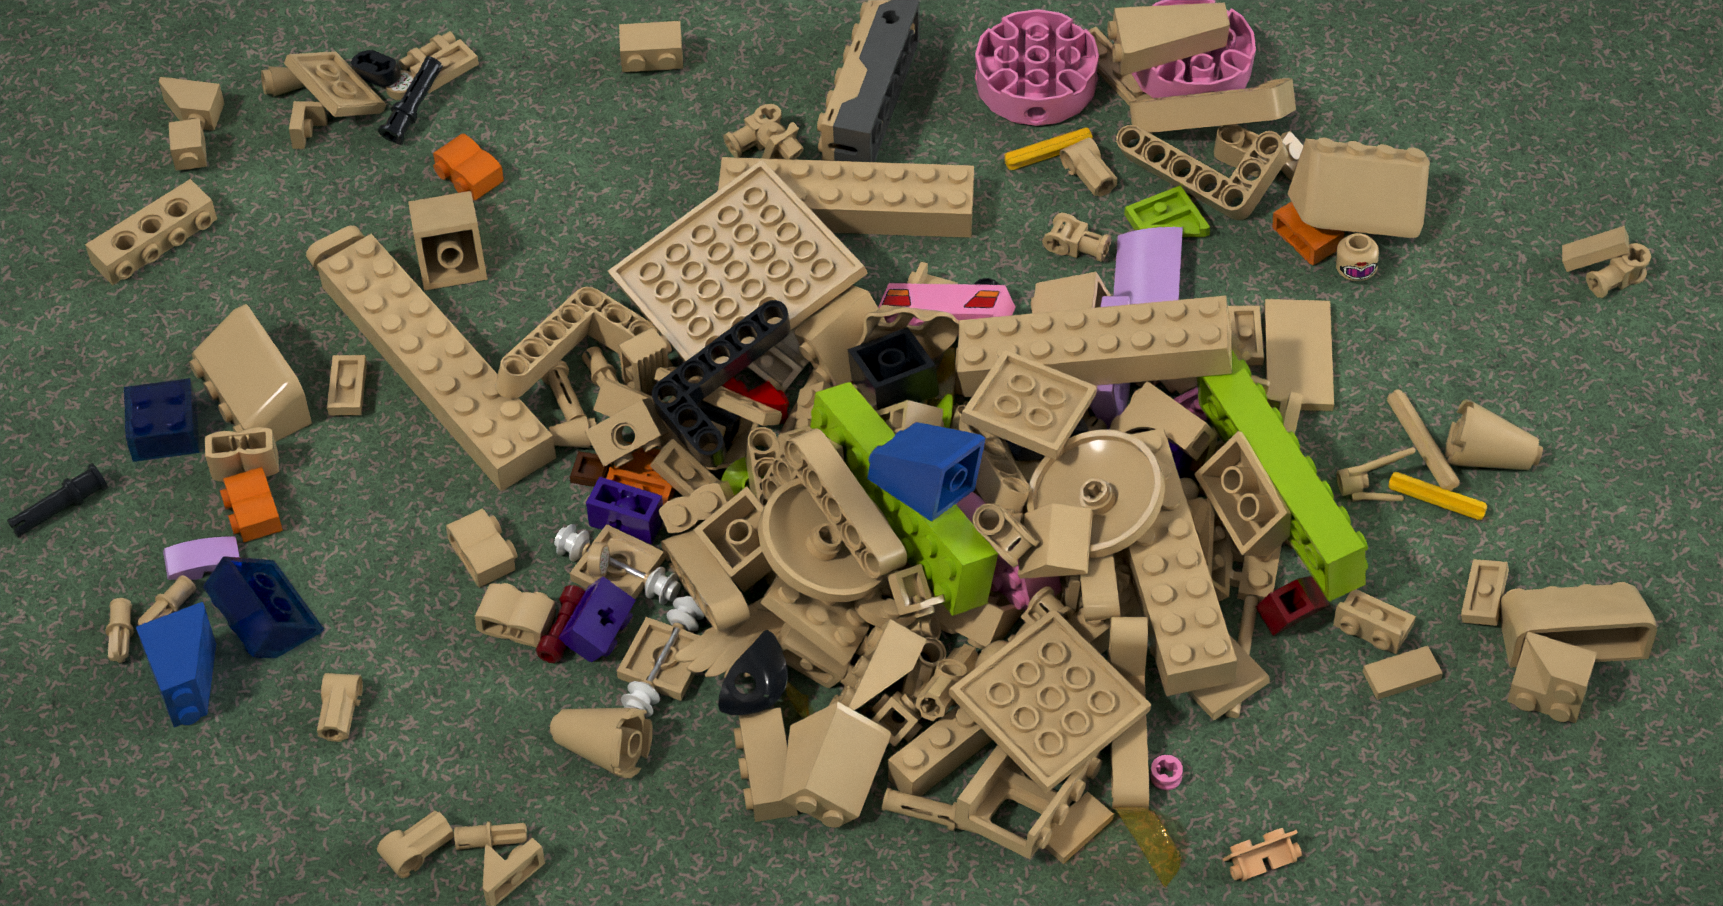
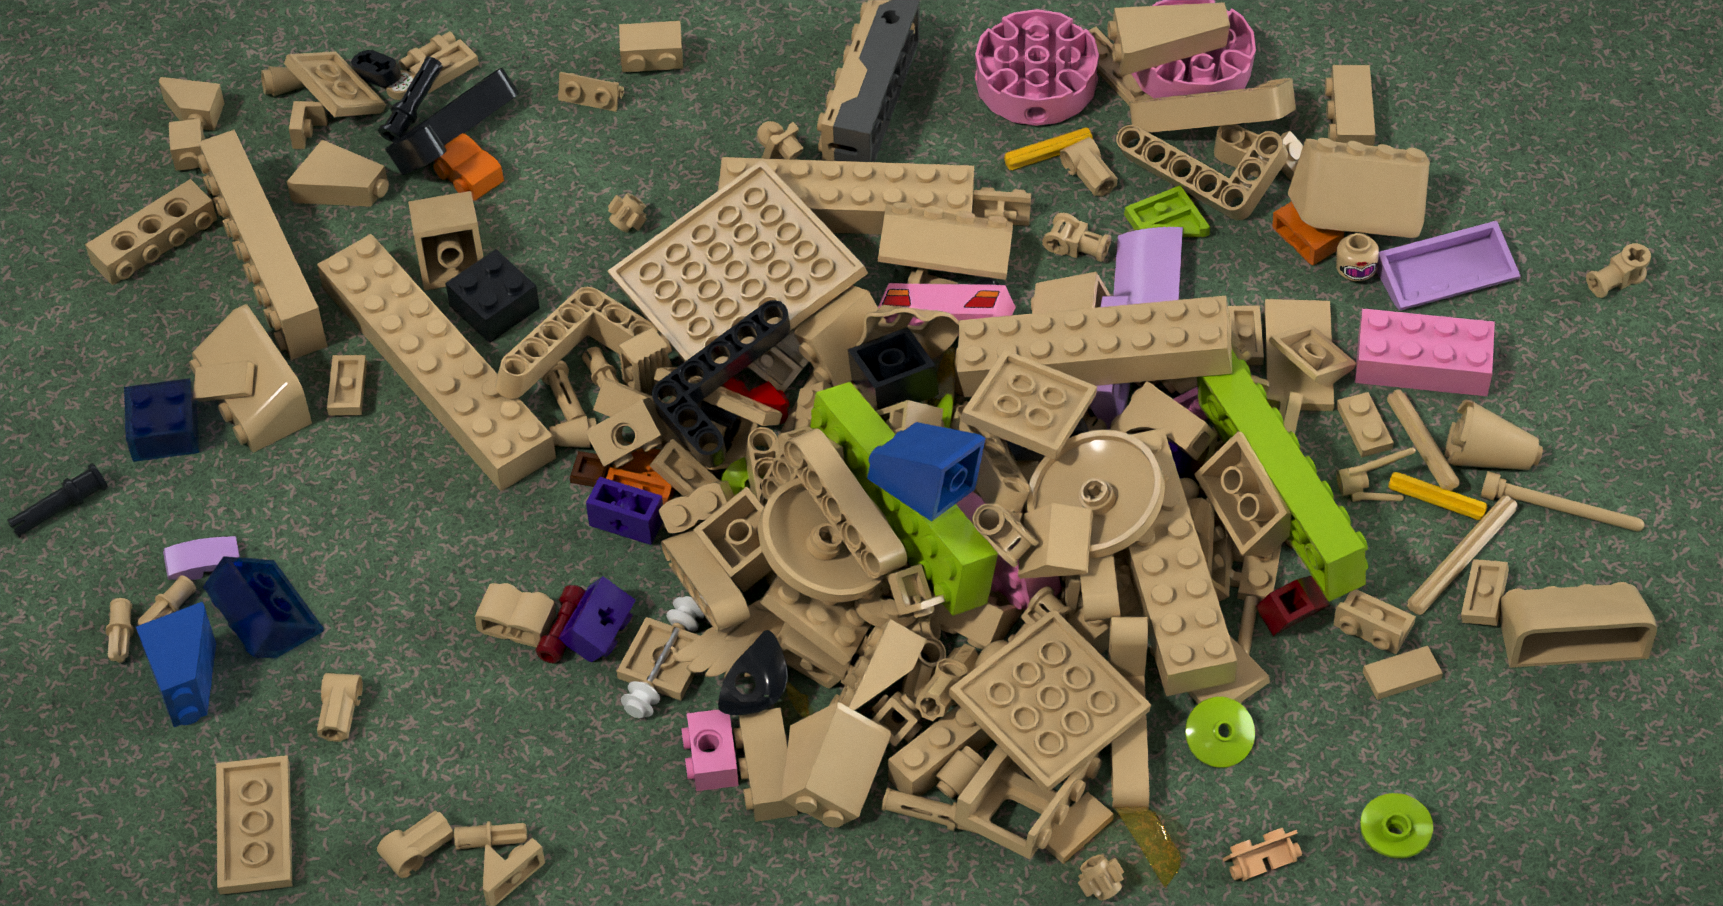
tan brick [205,427,279,482] -> none
orange brick [219,467,283,542] -> none
tan beam [306,226,365,271] -> none
tan brick [446,509,518,587] -> none
tan cone [550,707,653,778] -> none
plate [554,524,681,605] -> none
tan tile [587,542,610,577] -> none
tan connector [723,104,786,158] -> none
bright pink bush [1150,755,1183,790] -> none
tan slope [1507,632,1597,723] -> none
tan tile [1562,226,1629,272] -> none
none -> tan tile [193,361,255,402]
none -> tan brick [197,130,328,360]
none -> tan plate [216,755,293,895]
none -> tan slope [287,140,389,207]
none -> black beam [385,67,519,175]
none -> black brick [445,249,540,343]
none -> tan hinge [558,72,624,112]
none -> tan gear [608,193,647,233]
none -> bright pink brick [681,710,739,791]
none -> tan slope [878,202,1013,280]
none -> tan brick [935,745,985,800]
none -> tan hips [973,187,1031,226]
none -> tan gear [1078,854,1124,901]
none -> lime dish [1185,697,1255,768]
none -> tan slope [1269,324,1357,387]
none -> tan brick [1325,65,1375,146]
none -> tan plate [1336,392,1394,458]
none -> bright pink brick [1355,308,1495,396]
none -> lime dish [1360,793,1433,858]
none -> lavender slope [1376,221,1520,311]
none -> tan axle [1407,495,1517,615]
none -> tan piece [1480,471,1645,532]

